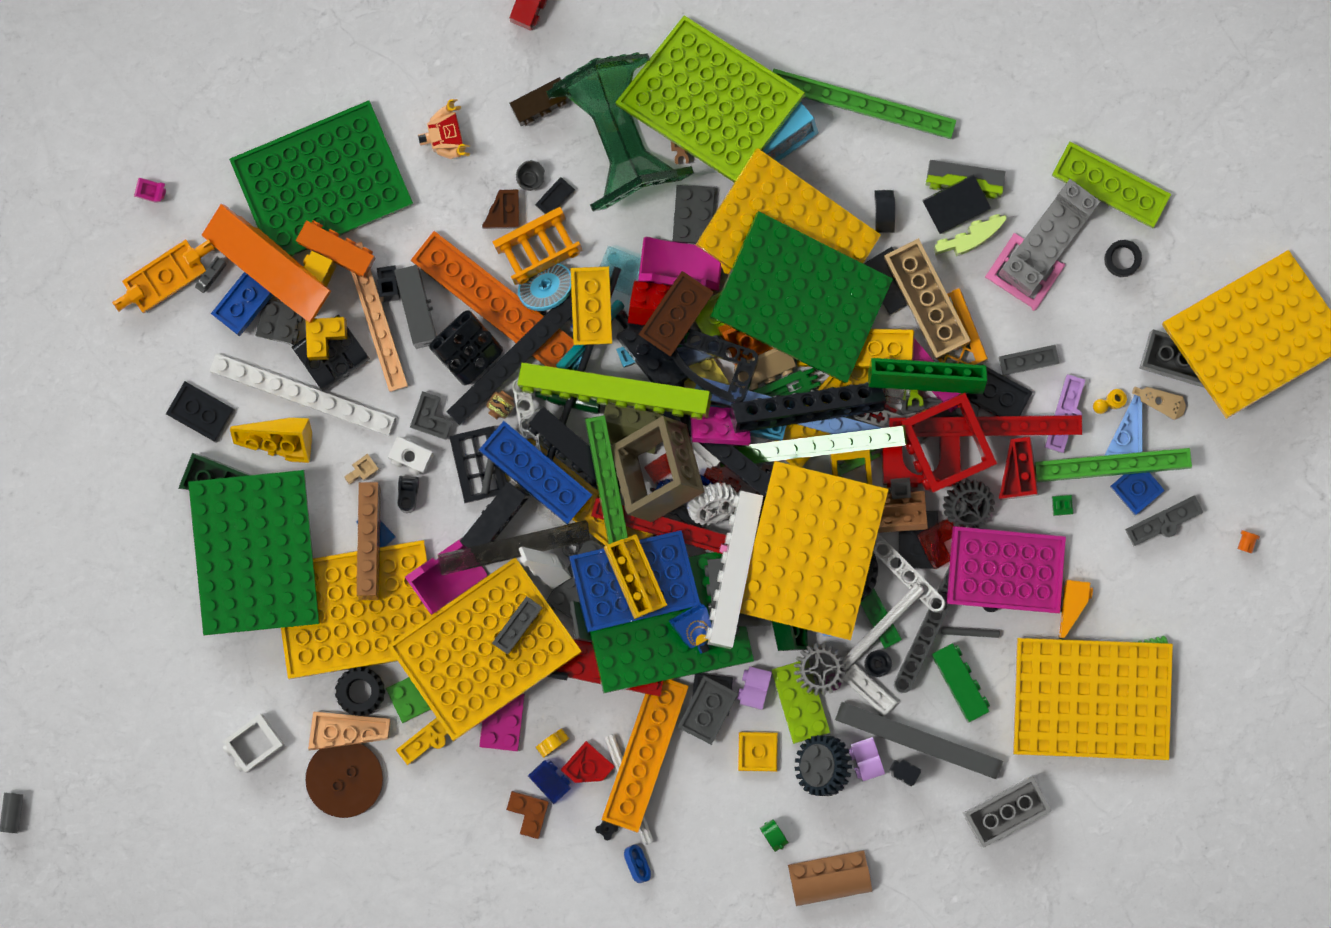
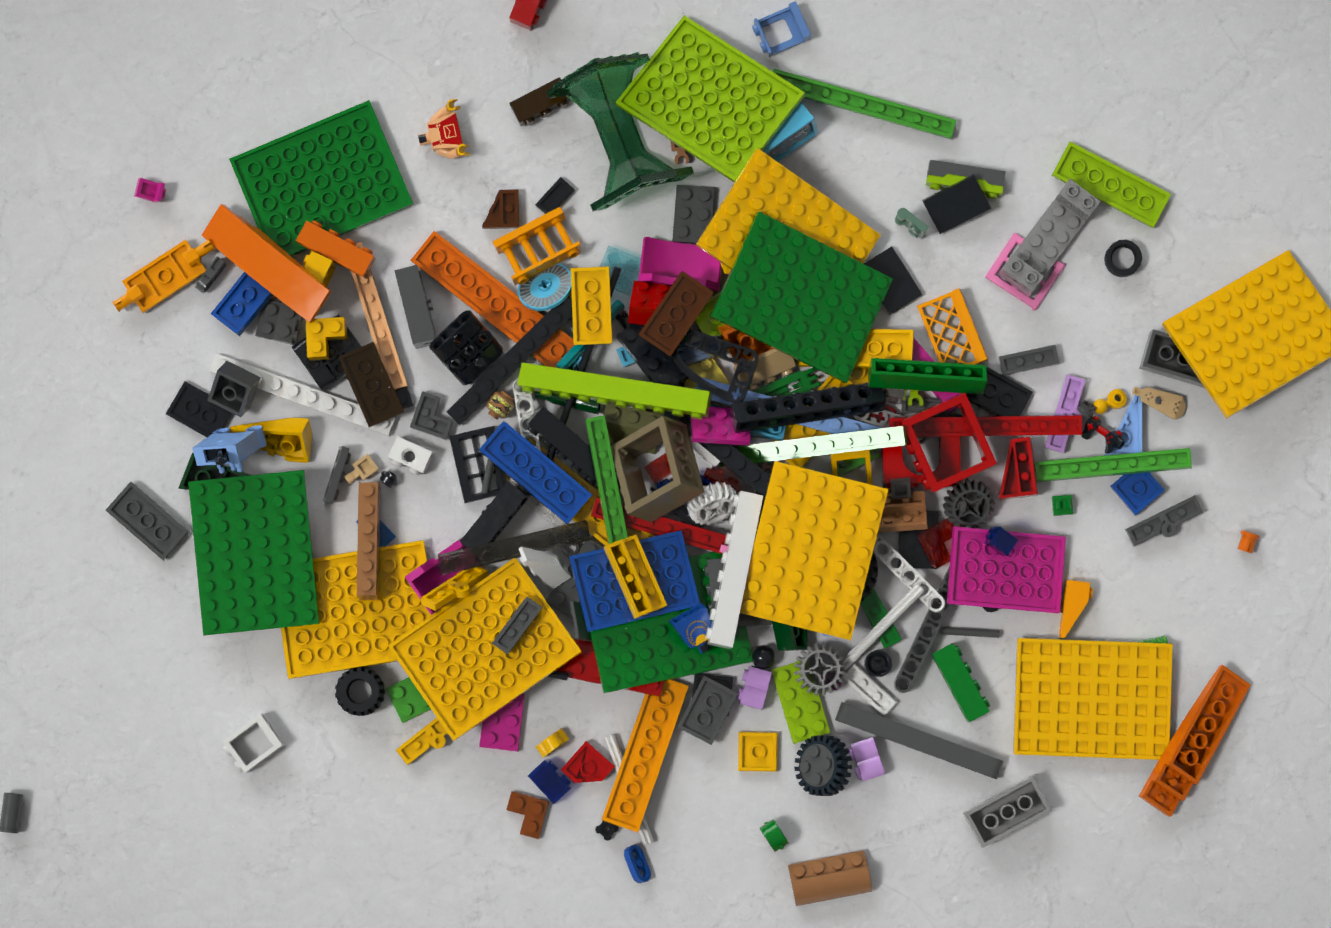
reddish brown plate [305,743,383,818] -> none
light nougat wing [308,712,390,751] -> none
black brick [377,265,400,303] -> none
black piece [397,476,419,513] -> none
dark grey hair [516,160,545,191] -> none
black brick [874,190,895,233] -> none
tan brick [884,238,971,360] -> none
black brick [889,759,921,786] -> none
yellowish green slope [934,214,1006,257] -> none
none -> dark grey plate [105,481,189,561]
none -> light blue piece [192,425,267,473]
none -> dark grey brick [207,361,261,417]
none -> dark grey plate [323,446,351,504]
none -> dark brown plate [338,342,404,427]
none -> black plate [380,470,398,488]
none -> black plate [395,387,414,409]
none -> yellow hinge [421,564,488,611]
none -> medium blue window [752,1,811,57]
none -> black piece [752,645,776,669]
none -> sand green plate [895,208,929,239]
none -> clear blue brick [984,527,1018,556]
none -> dark grey bush [1077,400,1097,417]
none -> black piece [1081,416,1126,454]
none -> orange slope [1138,665,1251,817]

